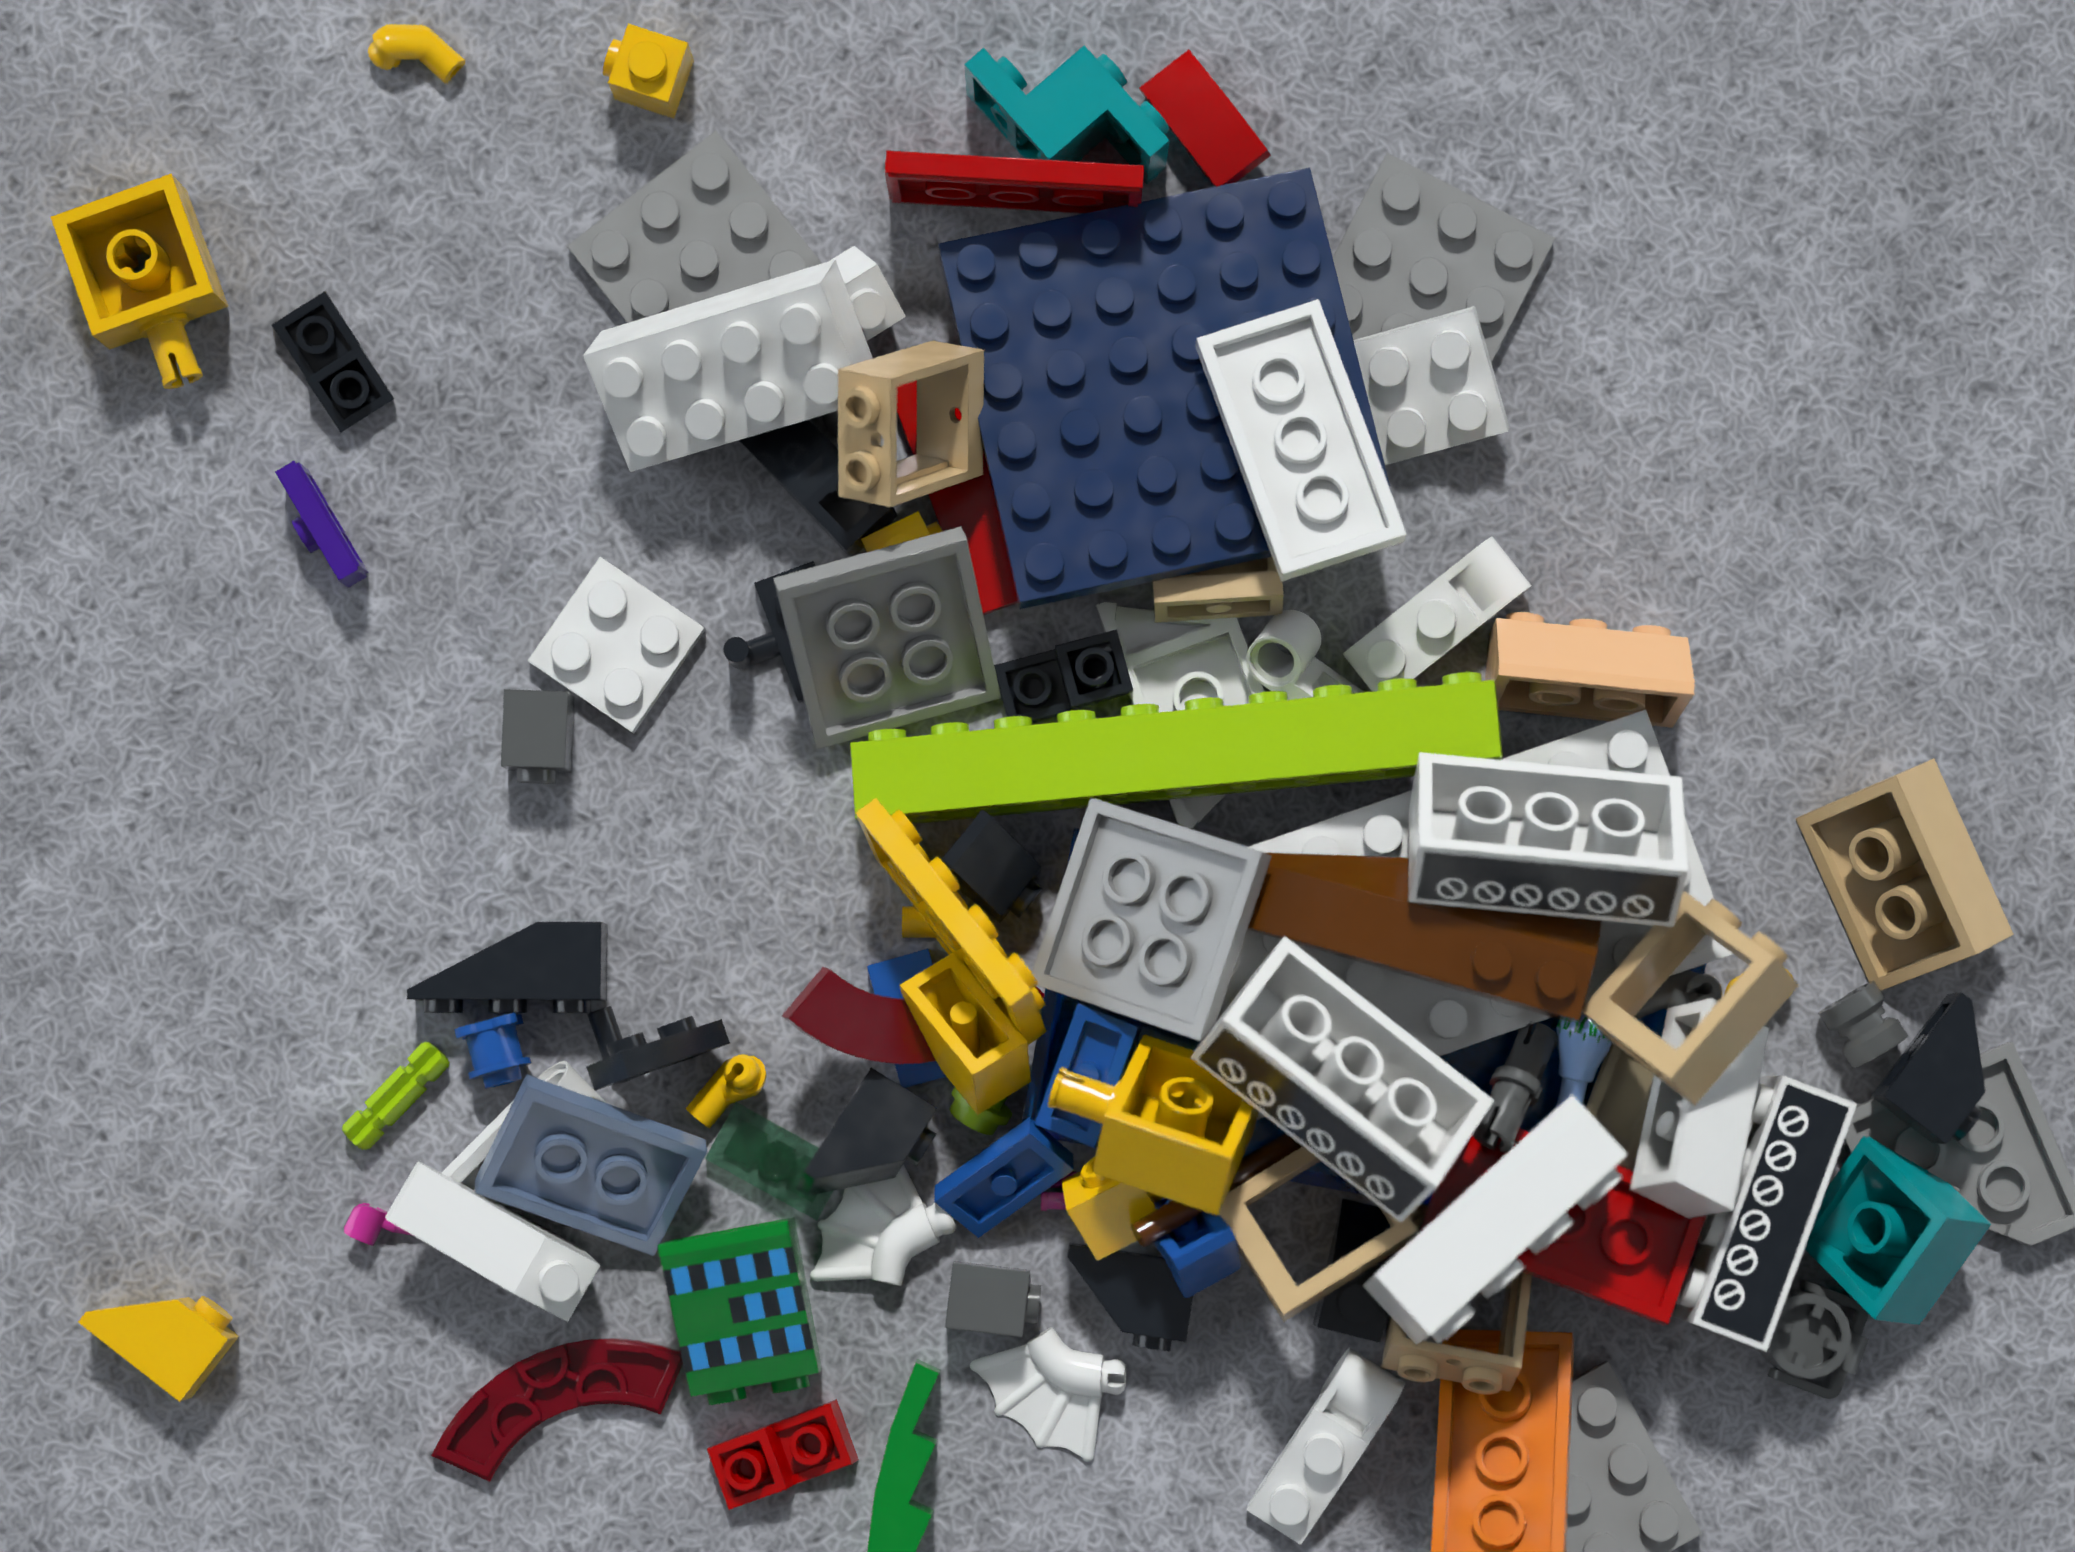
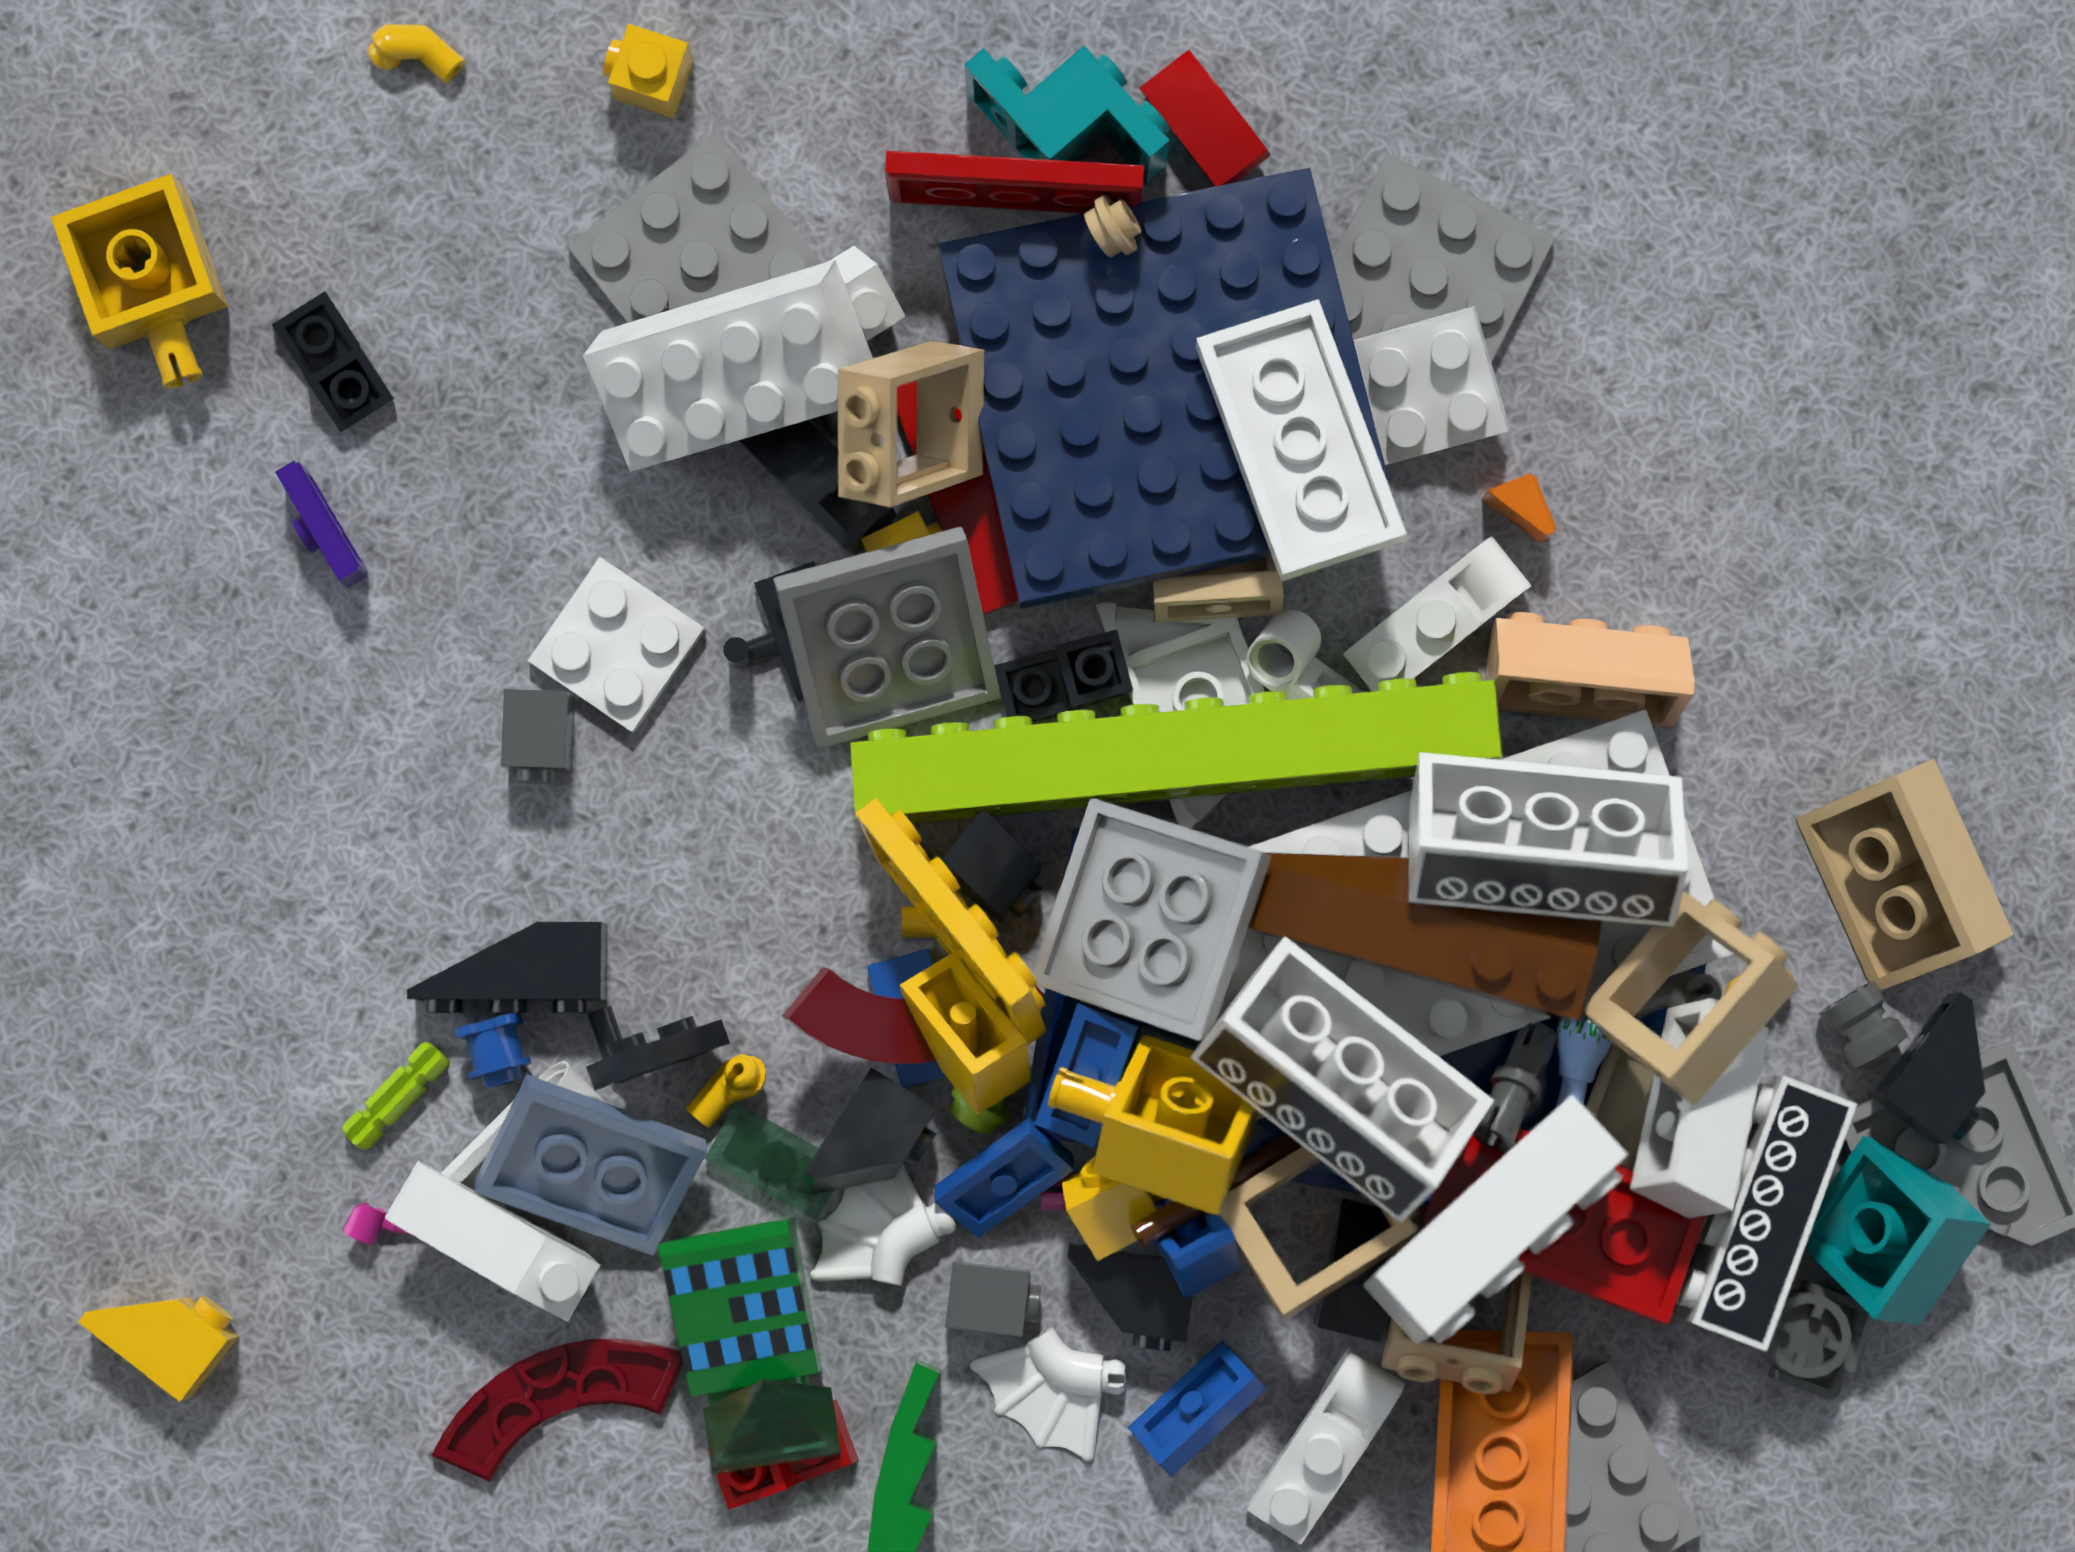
none -> clear green slope [703,1379,841,1474]
none -> tan plate [1084,194,1141,258]
none -> blue plate [1127,1340,1266,1477]
none -> orange slope [1482,473,1557,543]

